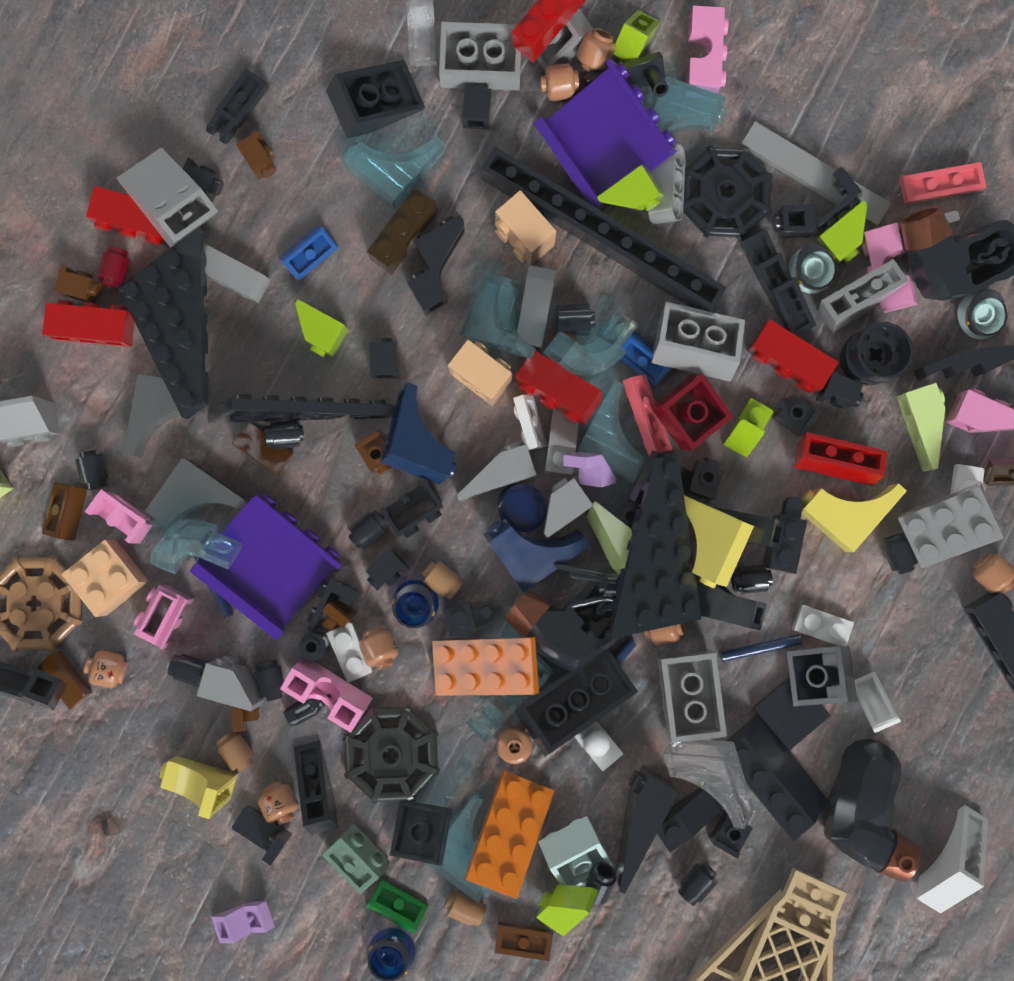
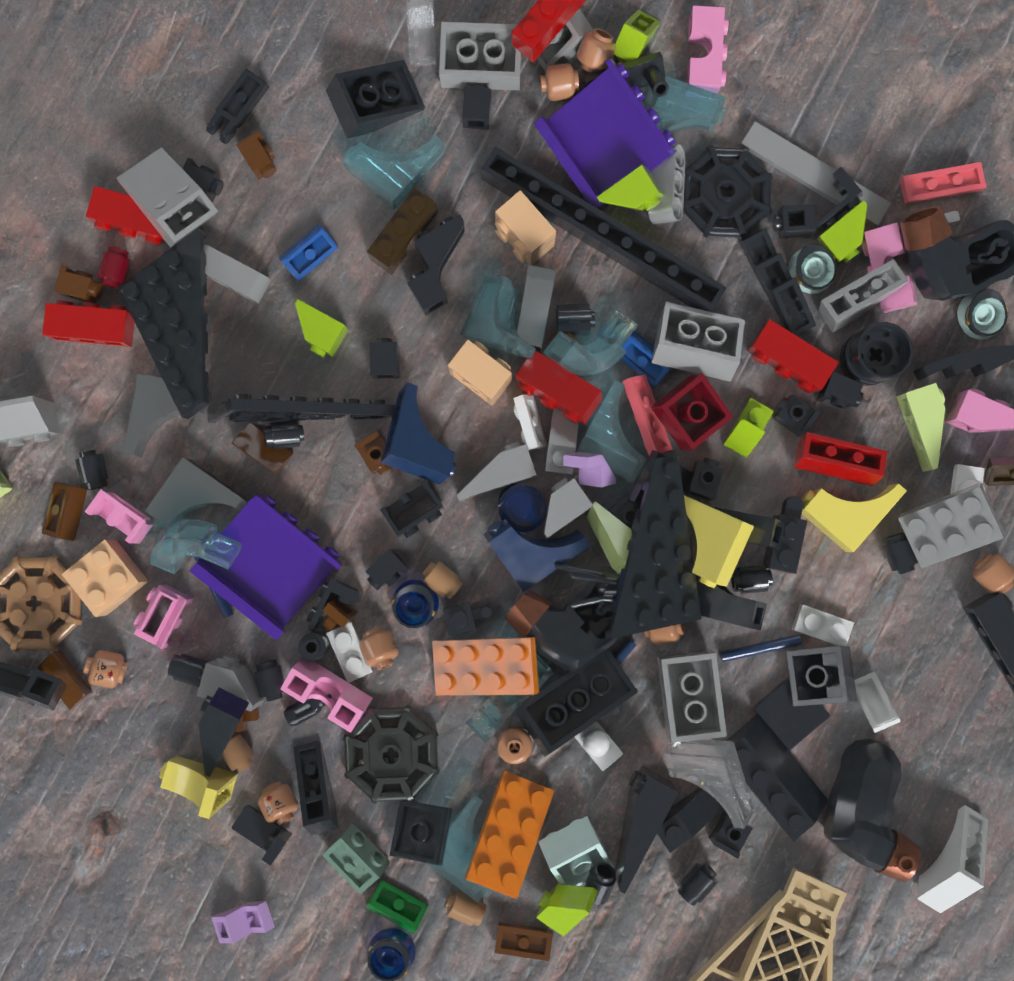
black brick [348,510,389,549] -> none
none -> black slope [199,687,250,777]

